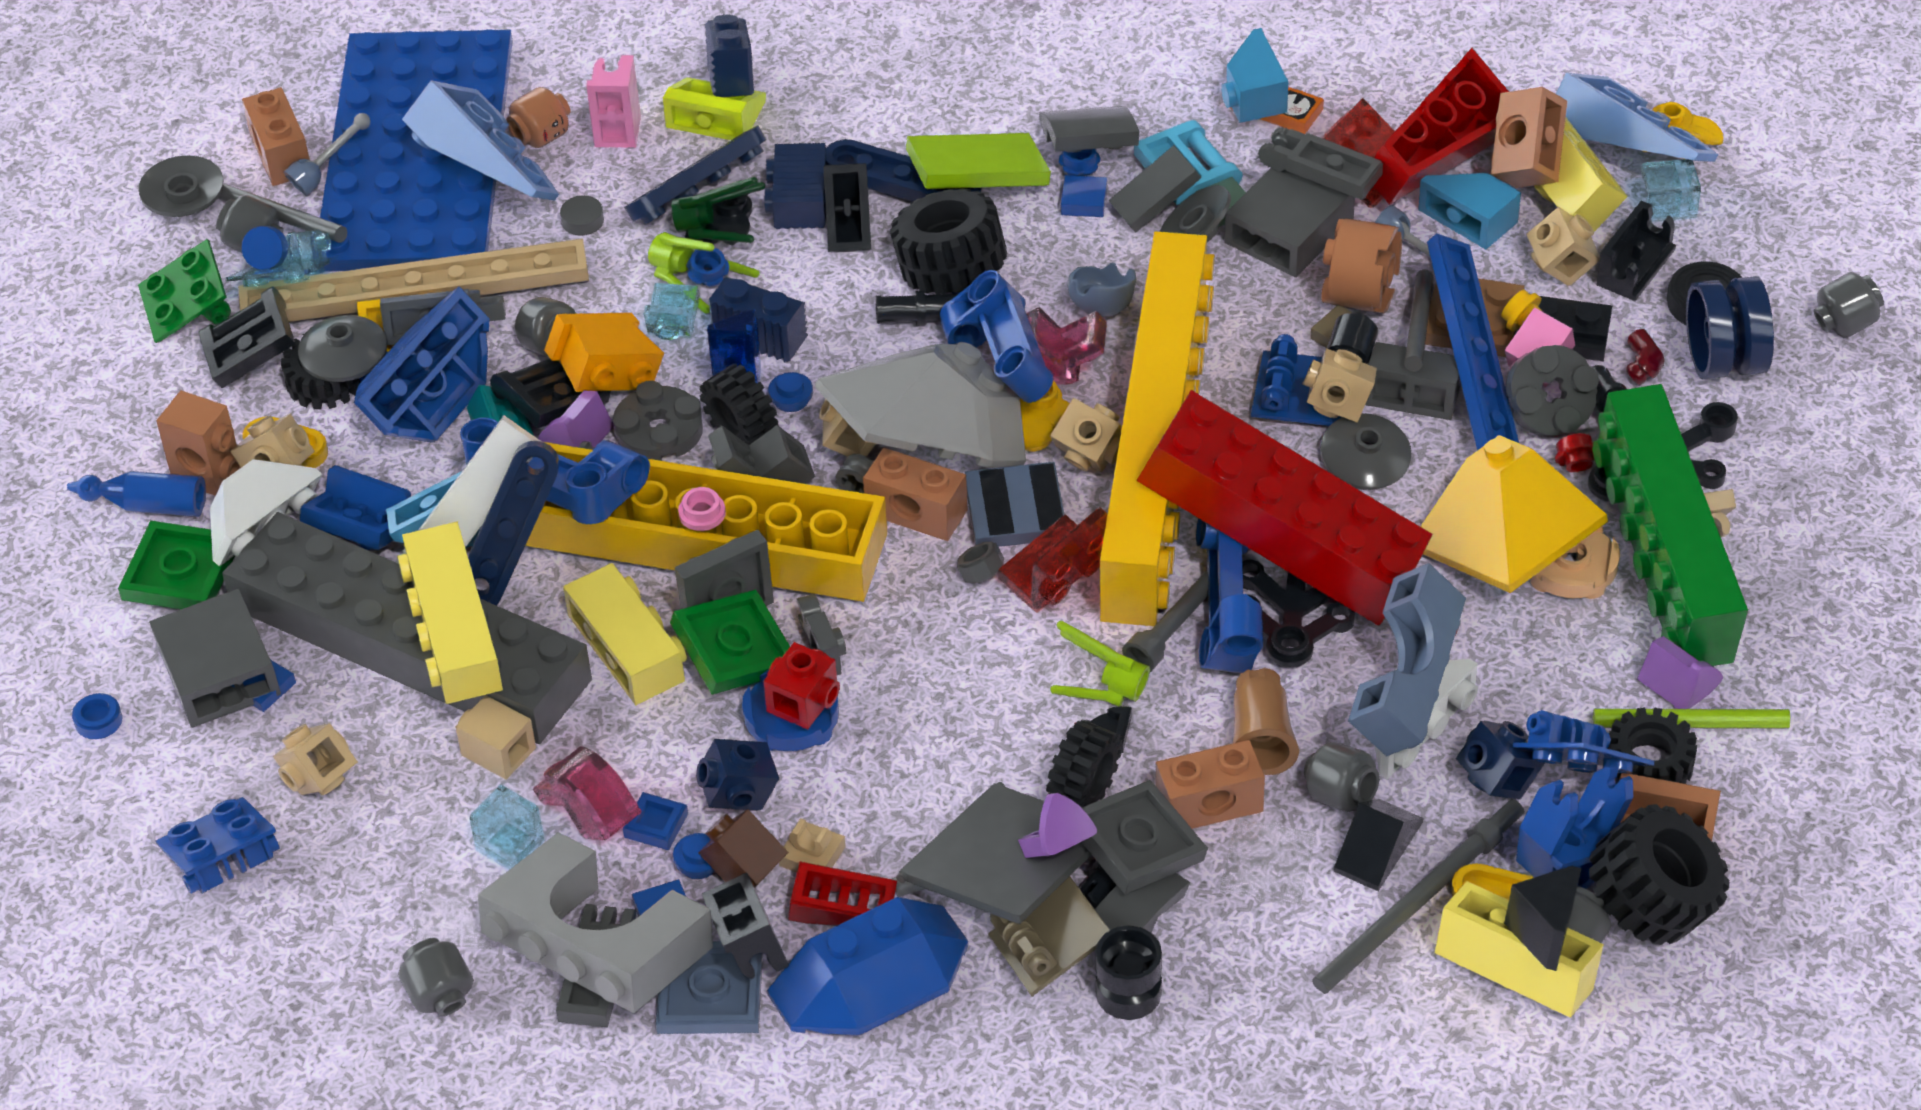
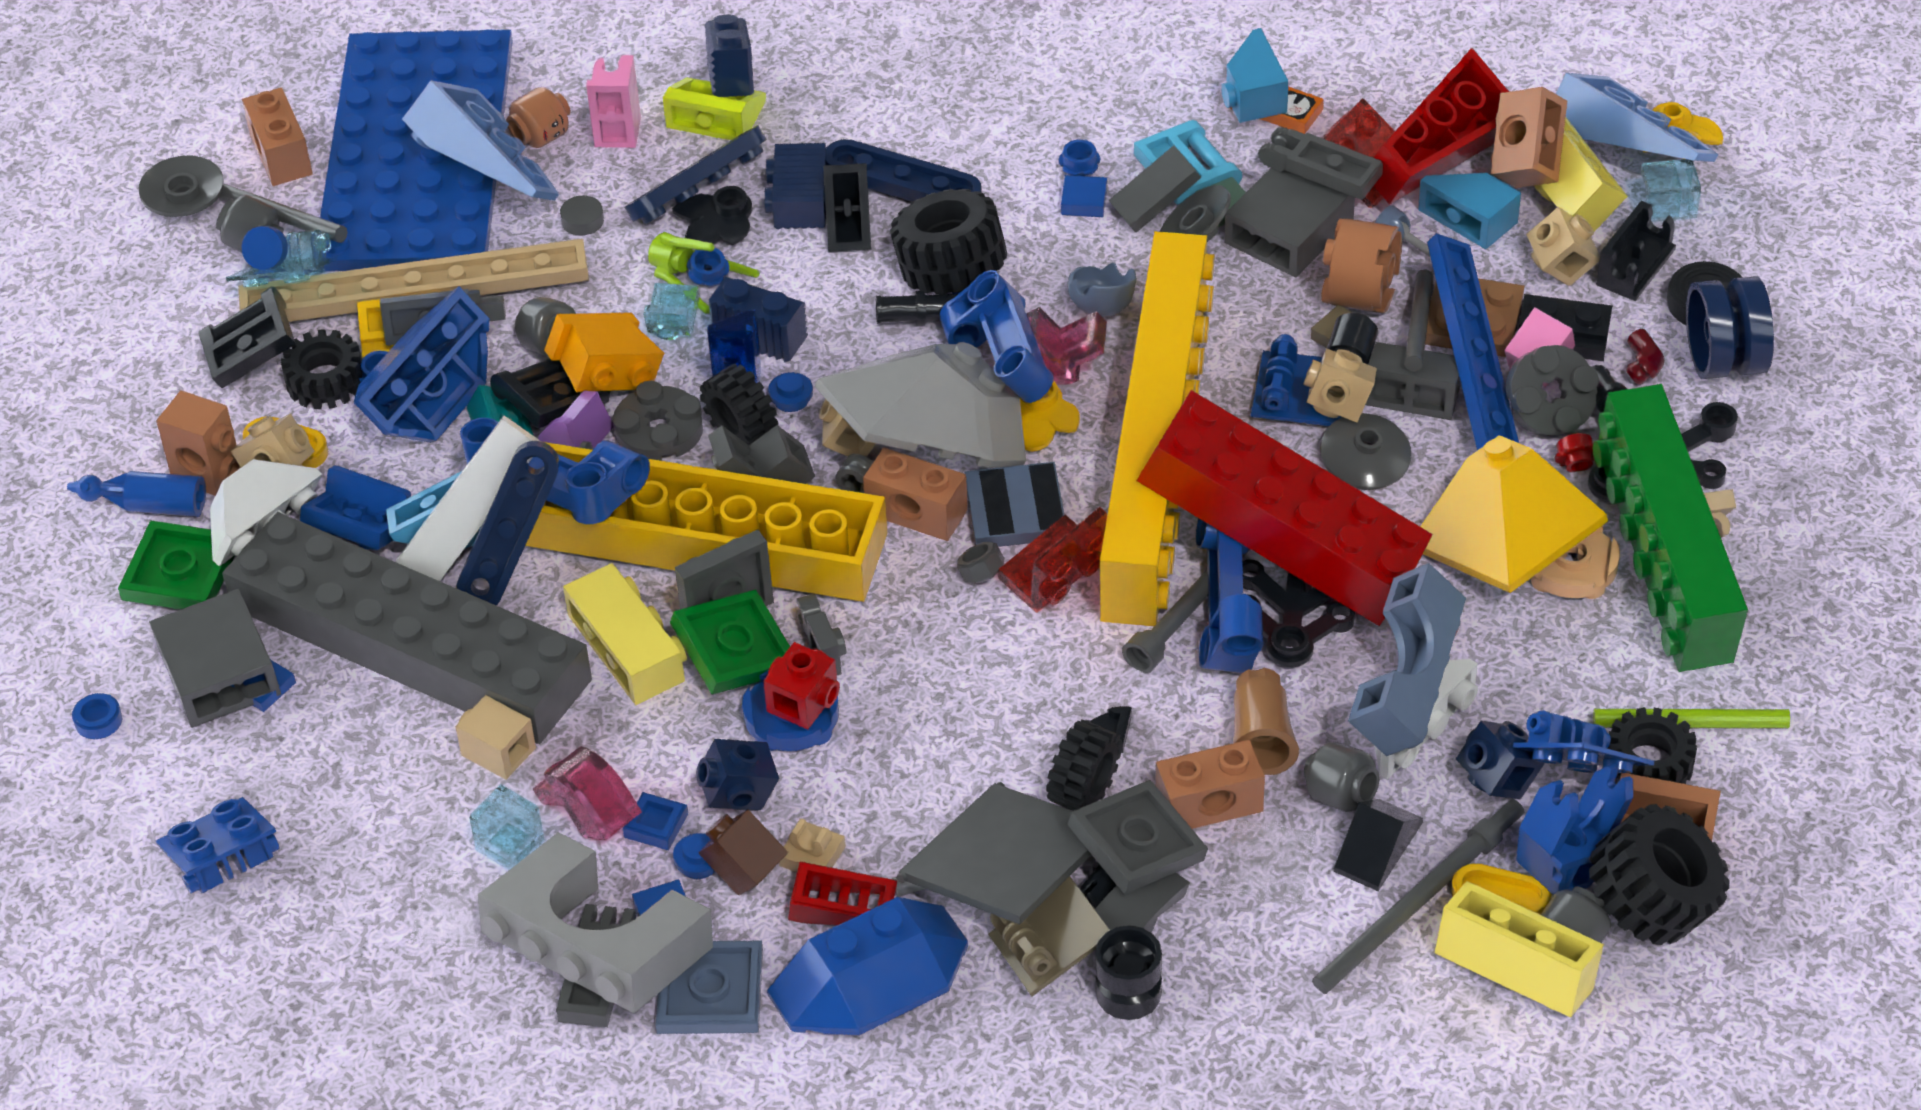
green hinge [138,239,231,343] -> none
tan brick [273,723,358,796] -> none
hinge [284,113,371,196] -> none
dark grey dish [298,315,387,382] -> none
light yellow brick [397,521,503,704] -> none
dark grey head [398,937,474,1017] -> none
dark green plant [671,177,765,243] -> none
bright pink plate [678,487,726,531] -> none
black hinge [702,872,789,979] -> none
lime tile [906,133,1051,189] -> none
medium lavender tile [1018,793,1097,858] -> none
dark grey slope [1039,106,1140,152] -> none
tan brick [1050,397,1122,472] -> none
lime plant [1050,621,1150,707] -> none
yellow plate [1501,289,1542,332] -> none
black slope [1504,866,1582,971] -> none
medium lavender tile [1637,636,1723,709] -> none
dark grey head [1813,272,1884,338] -> none

